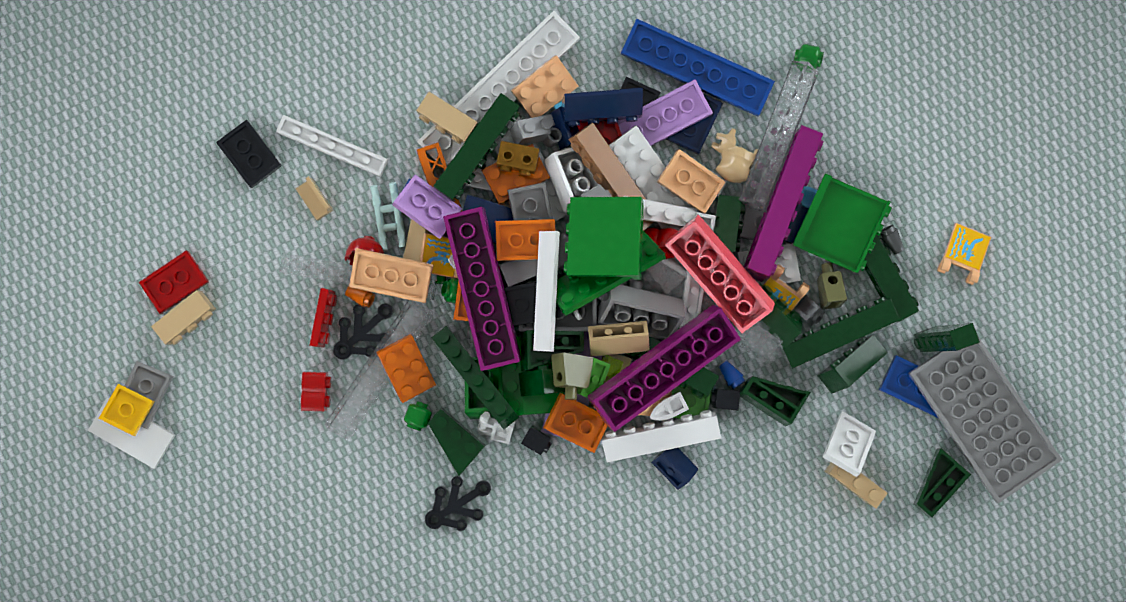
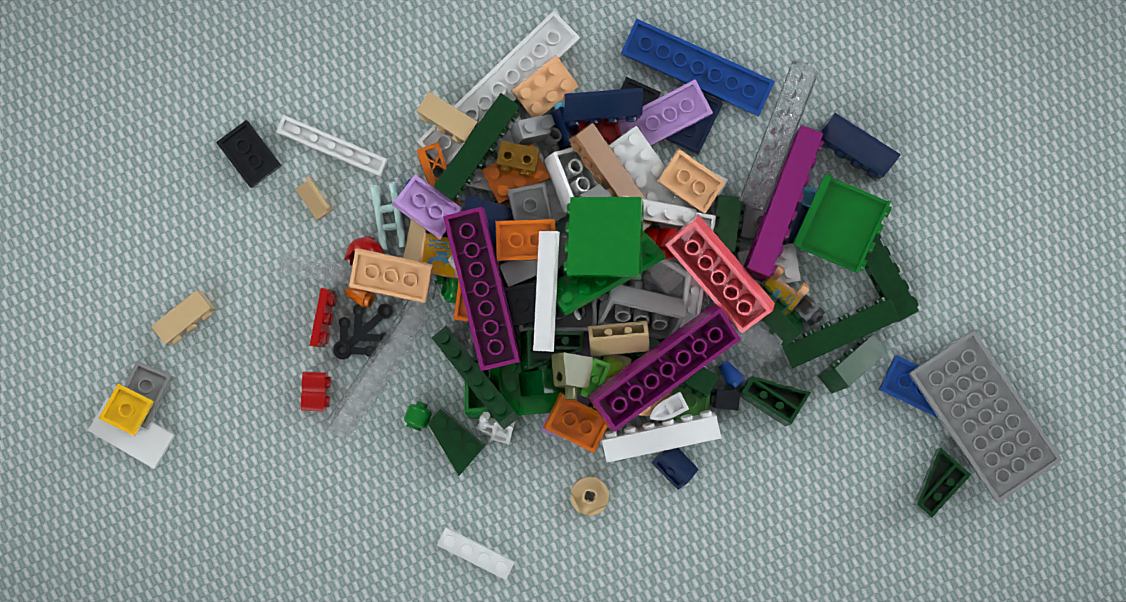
red tile [139,250,209,314] -> none
orange plate [376,334,436,403] -> none
black plant [425,476,491,531] -> none
black brick [521,426,552,455] -> none
tan piece [711,128,759,183] -> none
green head [794,44,824,71] -> none
olive torso [817,262,847,310] -> none
white plate [823,411,876,477] -> none
tan brick [824,462,888,509] -> none
dark grey cone [880,225,904,255] -> none
dark green brick [914,323,980,352] -> none
flag [937,223,991,285] -> none
none -> white plate [437,527,515,580]
none -> tan plate [571,476,609,516]
none -> dark blue slope [820,113,901,180]

